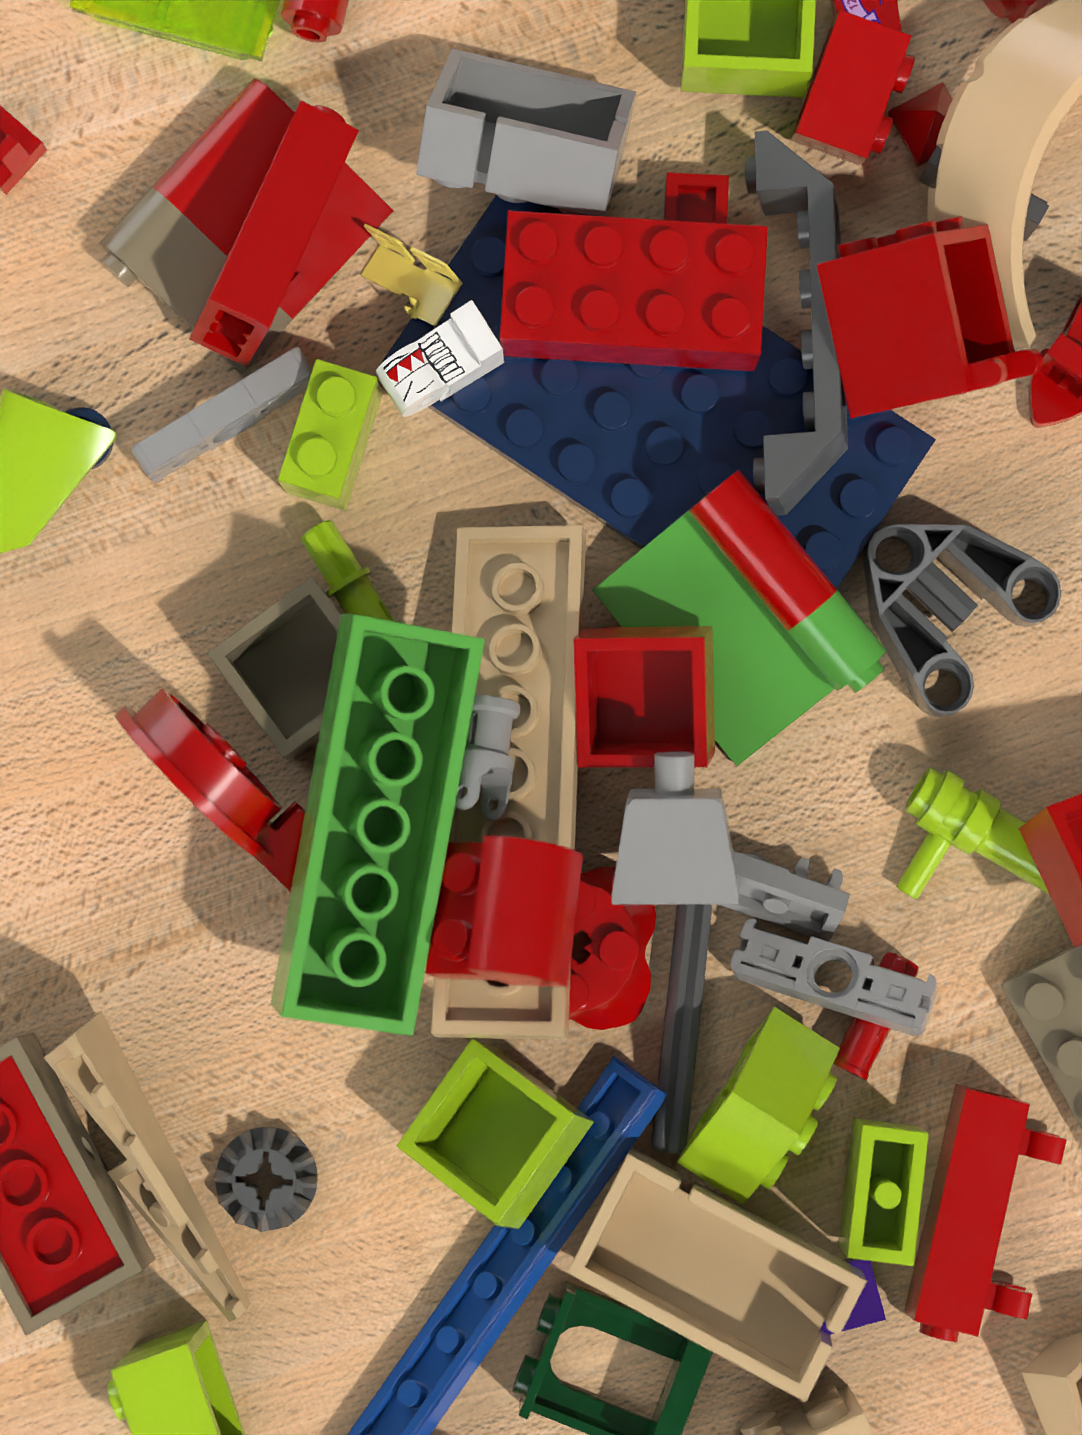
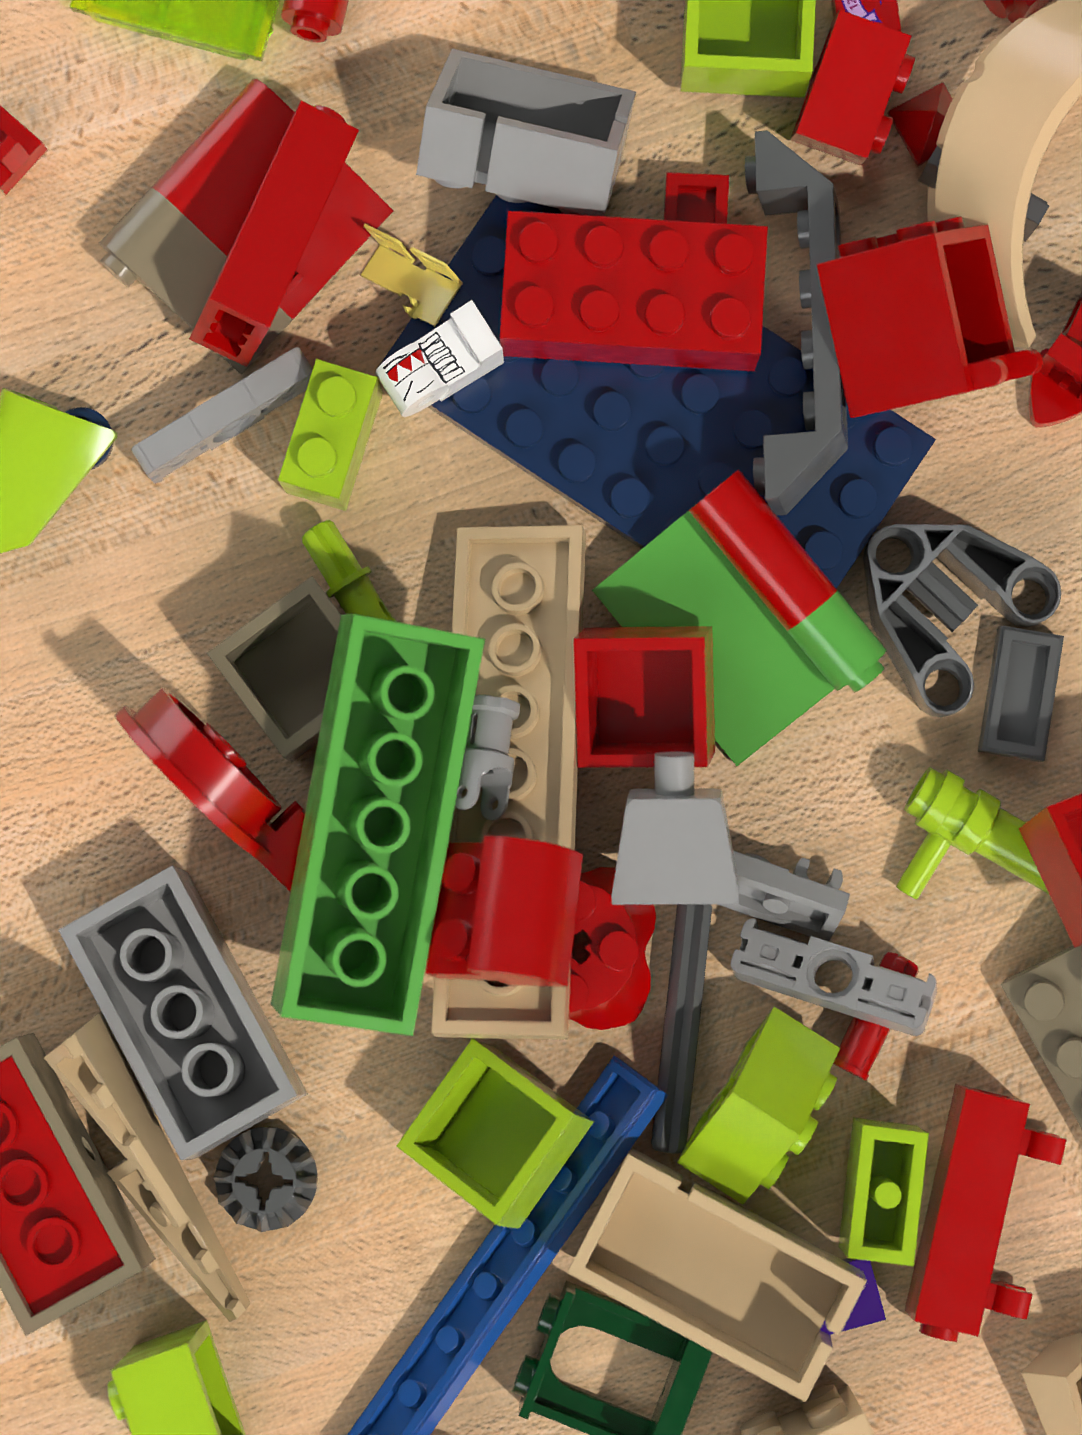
none -> light grey brick [58,865,308,1161]
none -> dark grey tile [978,625,1064,762]

